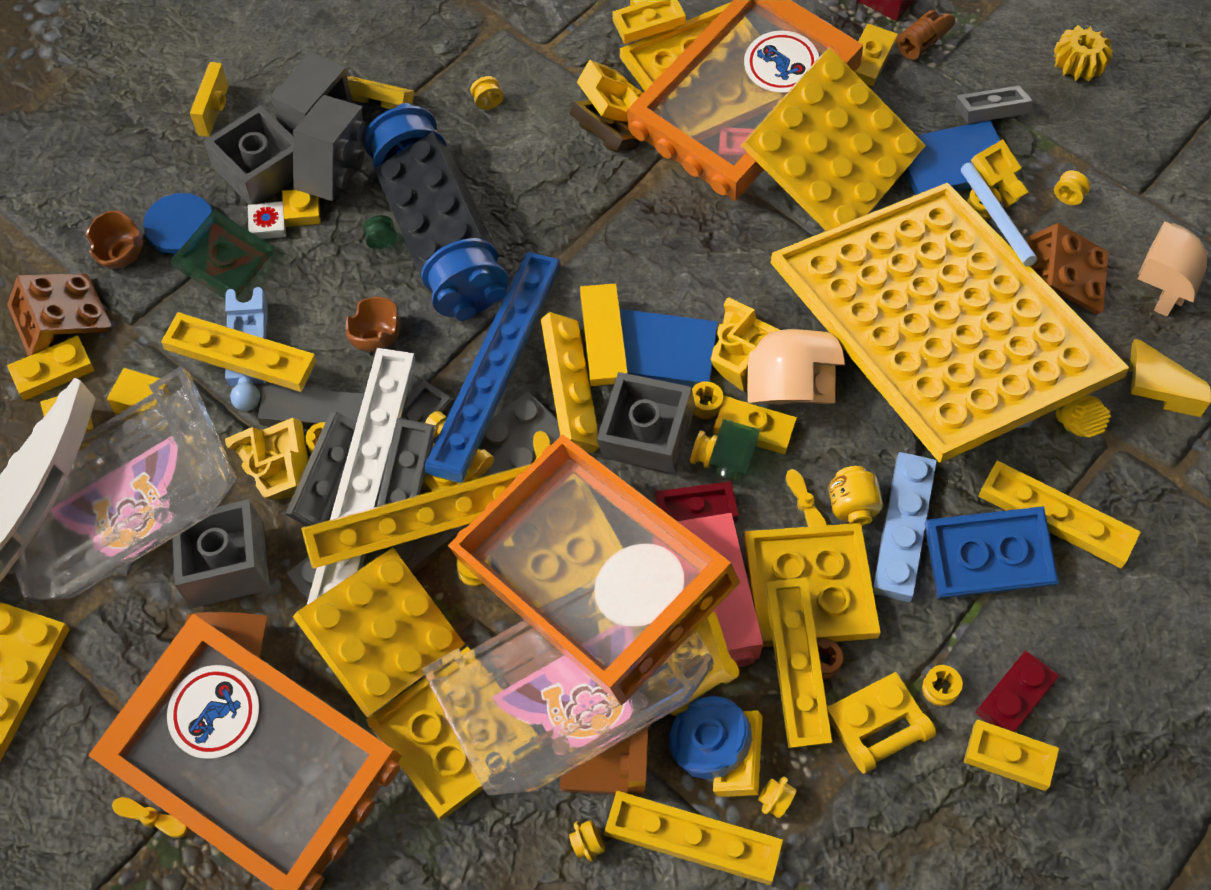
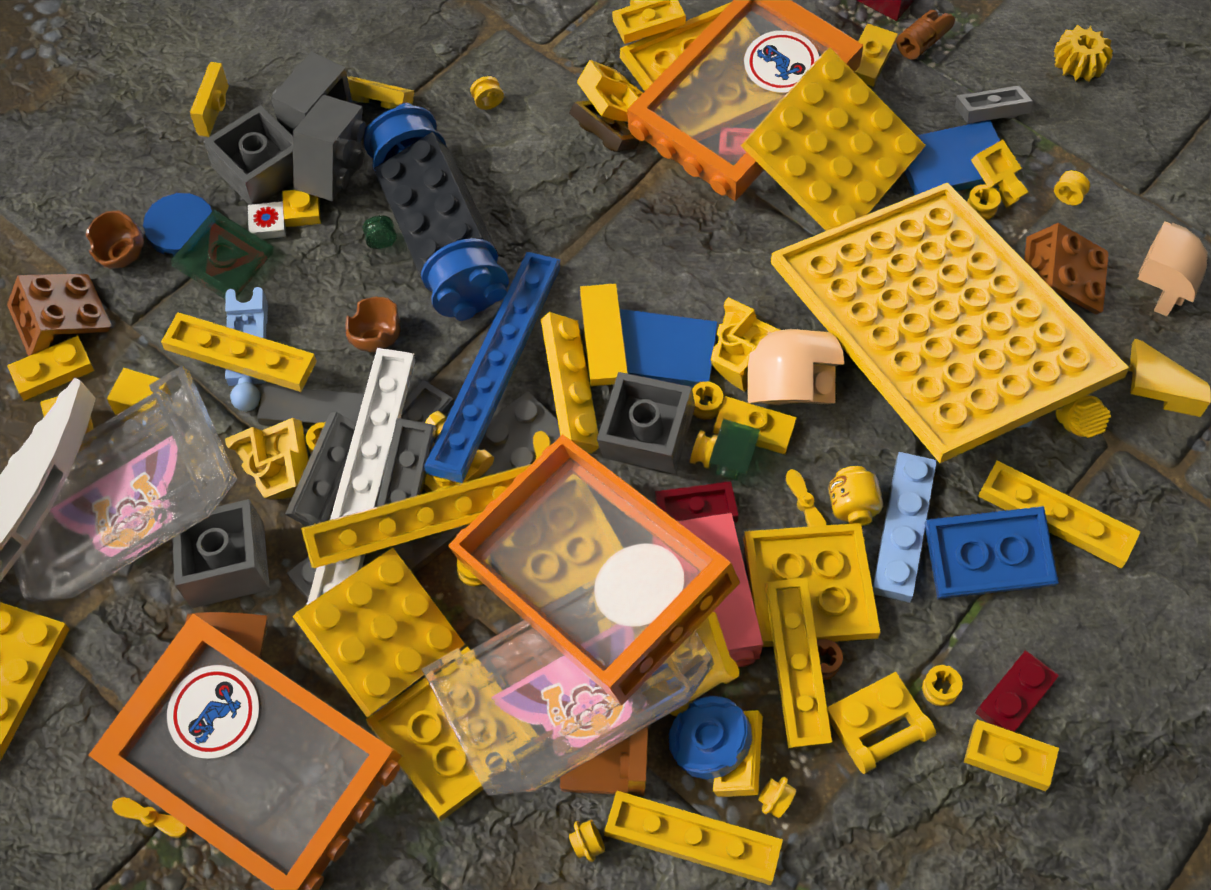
light blue bar [961,163,1037,266] -> none

